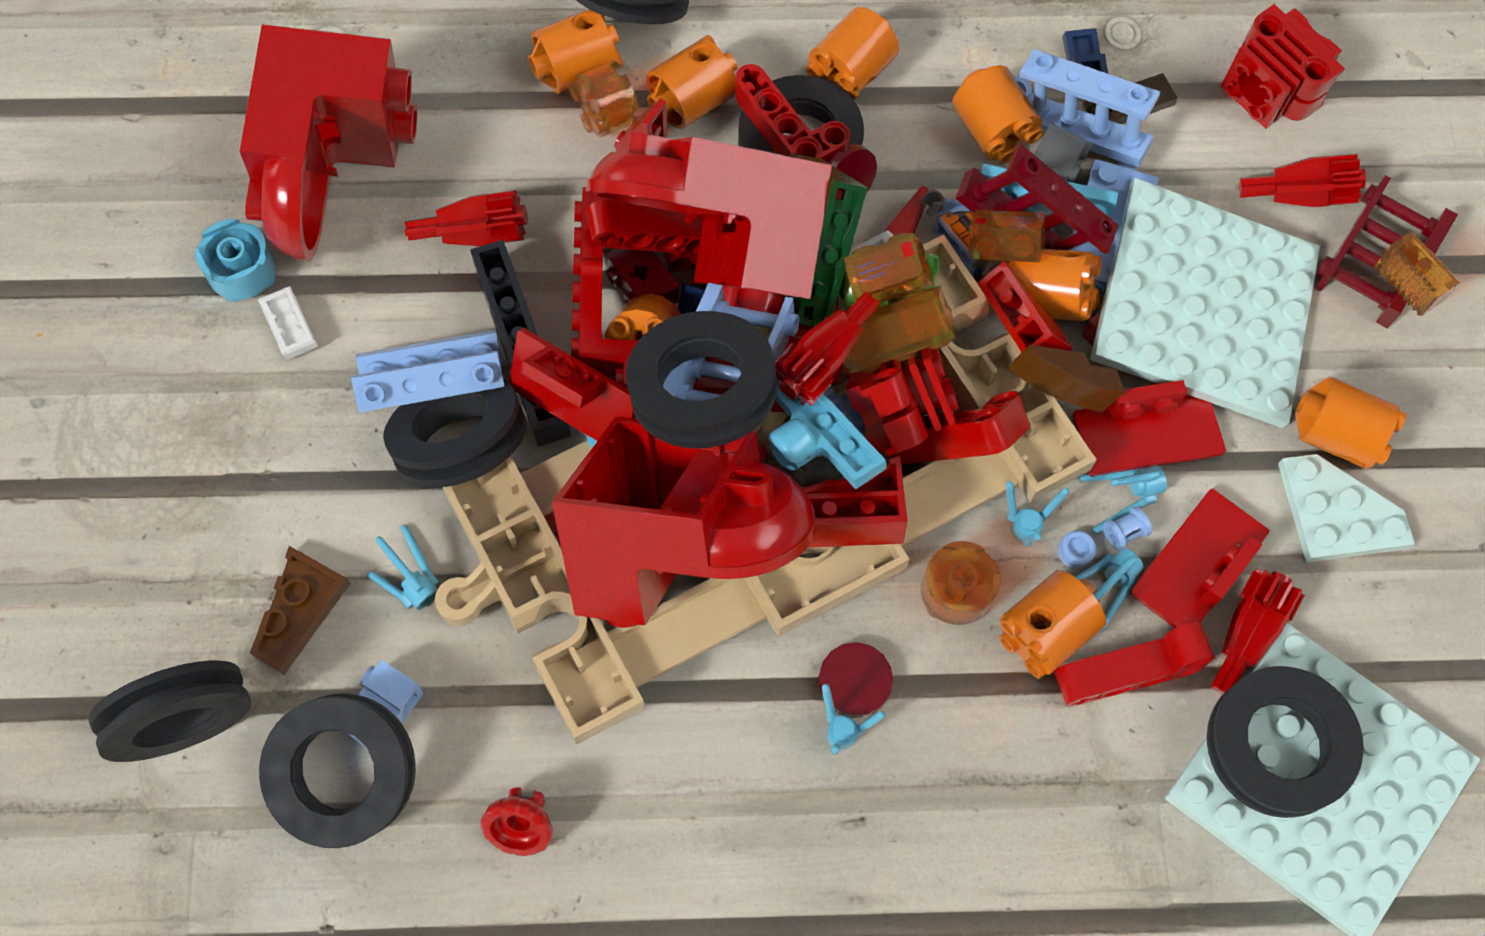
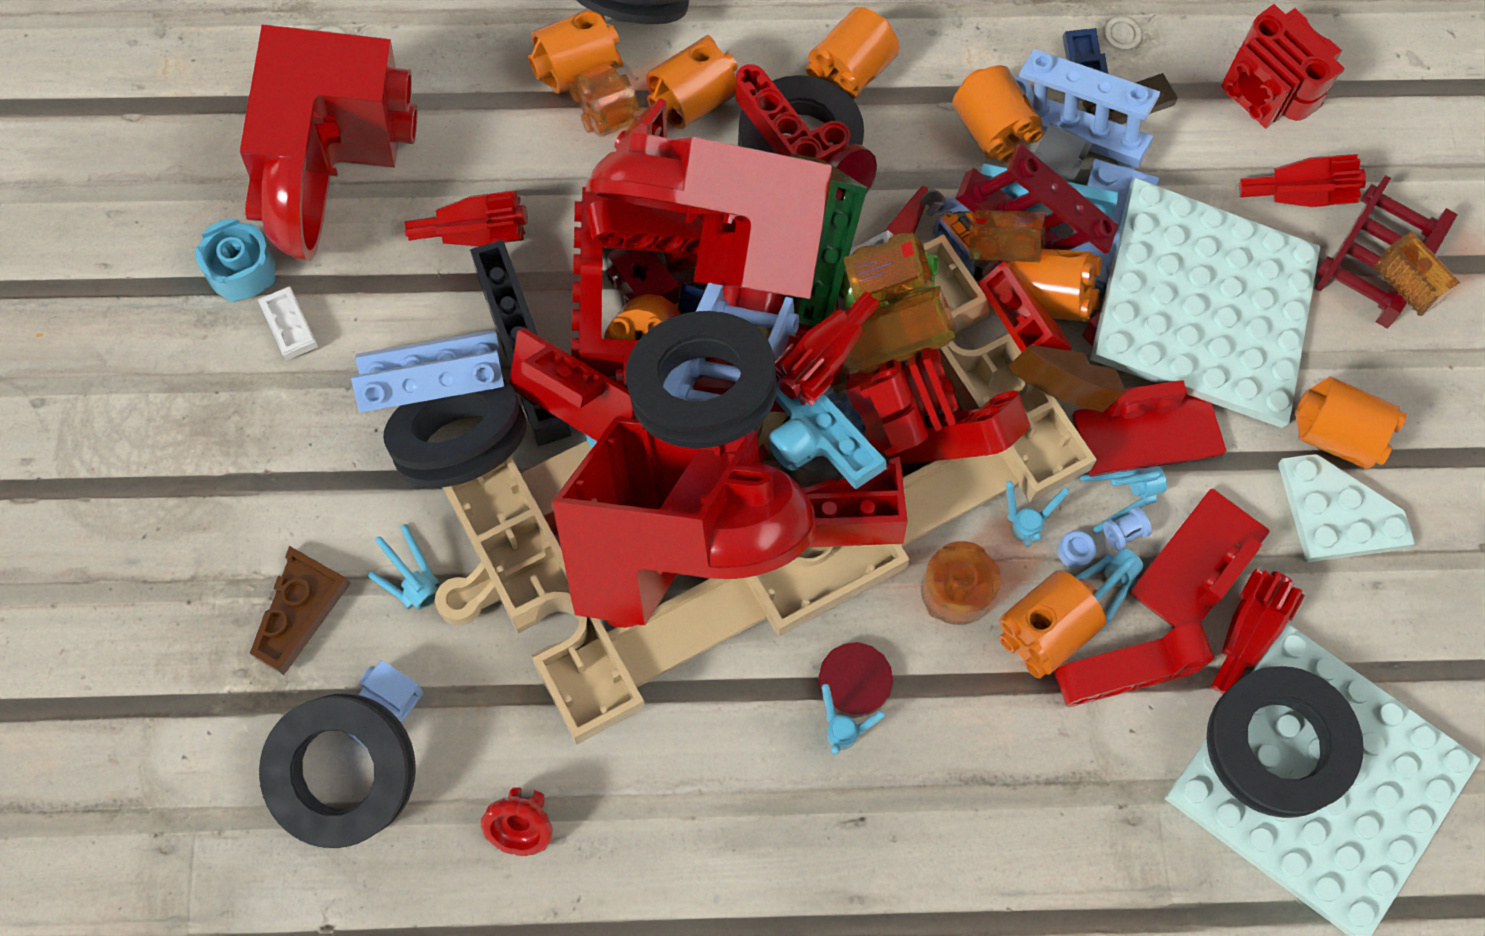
black tyre [88,660,251,762] -> none

